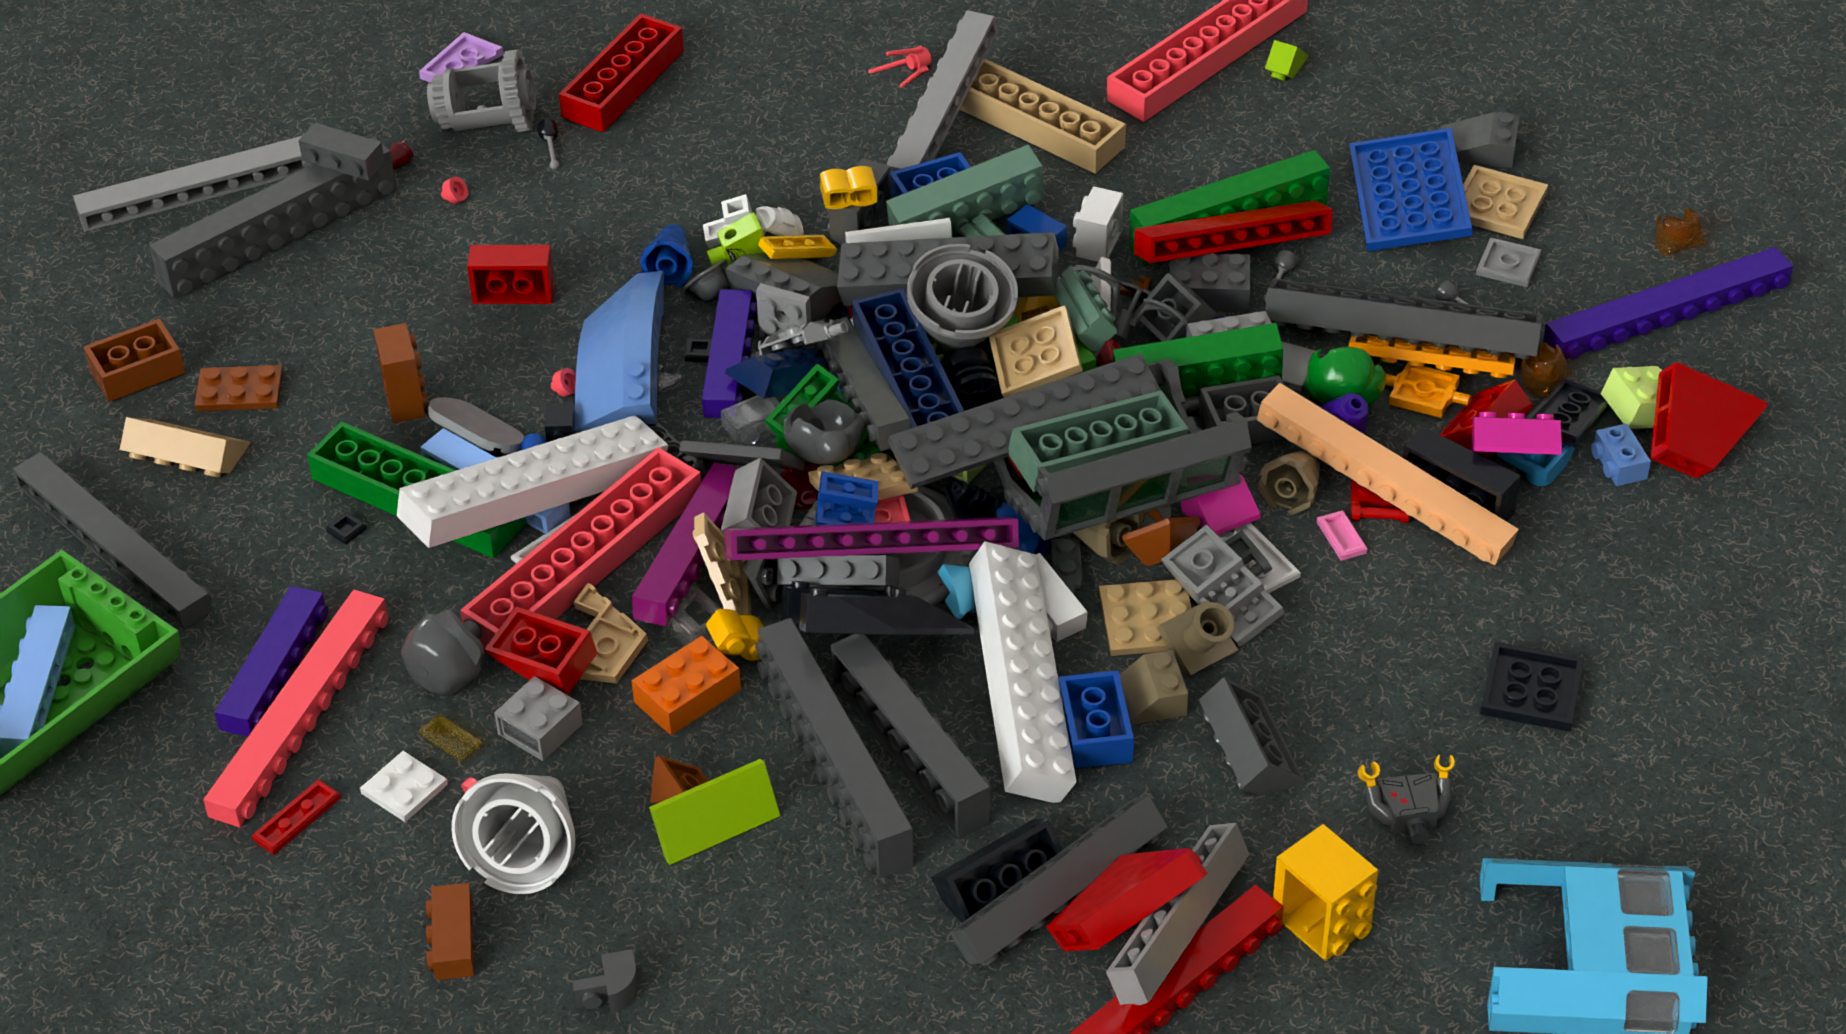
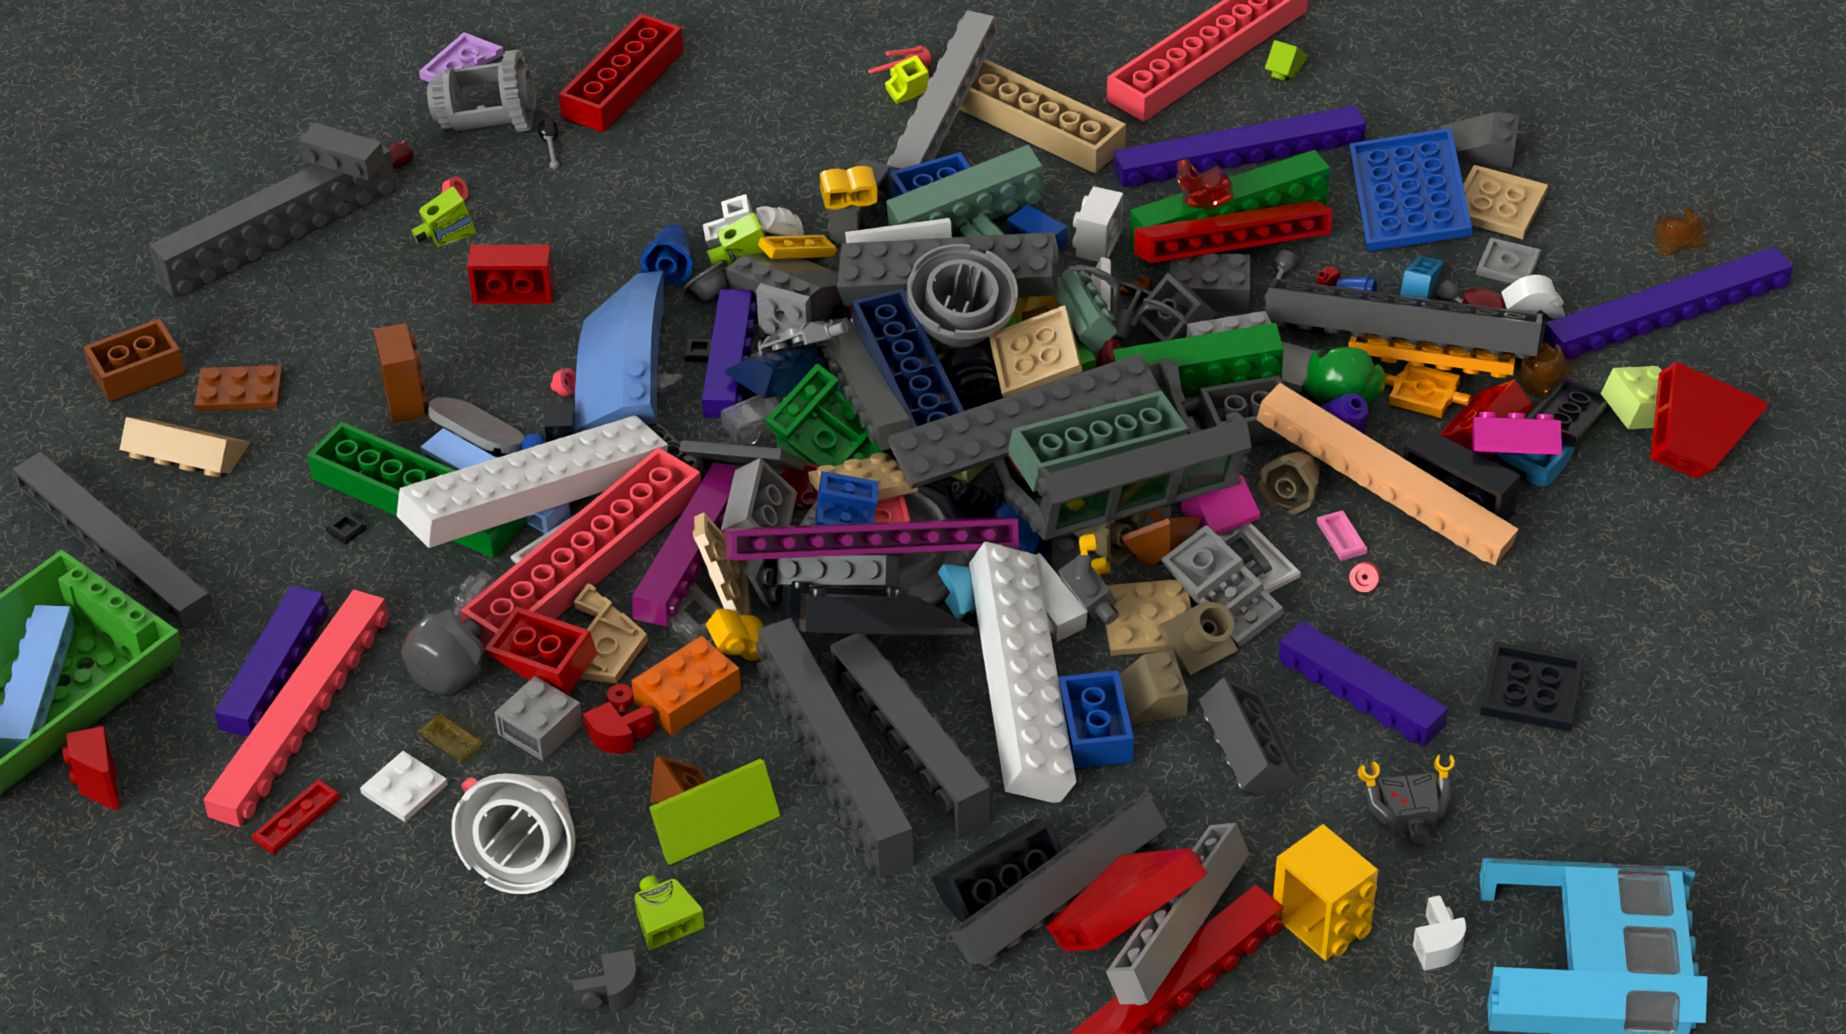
light grey brick [73,136,315,232] -> none
dark orange brick [426,883,474,980] -> none
dark grey piece [783,399,864,465] -> none
red plate [1351,480,1409,523] -> none
medium blue brick [1591,424,1651,486] -> none
none -> red slope [62,726,120,810]
none -> lime torso [411,186,477,247]
none -> clear wing [453,570,494,620]
none -> red brick [583,702,655,754]
none -> red piece [606,684,634,715]
none -> lime torso [634,876,705,951]
none -> neon yellow brick [885,55,929,104]
none -> dark grey torso [1058,534,1119,625]
none -> dark purple brick [1113,105,1366,187]
none -> clear red brick [1176,158,1234,210]
none -> dark purple brick [1279,621,1448,747]
none -> red piece [1317,266,1341,286]
none -> blue cone [1336,276,1378,292]
none -> coral tile [1349,562,1380,592]
none -> dark azure slope [1400,256,1445,299]
none -> white brick [1413,895,1466,971]
none -> dark red dish [1462,288,1507,309]
none -> white brick [1501,275,1565,320]

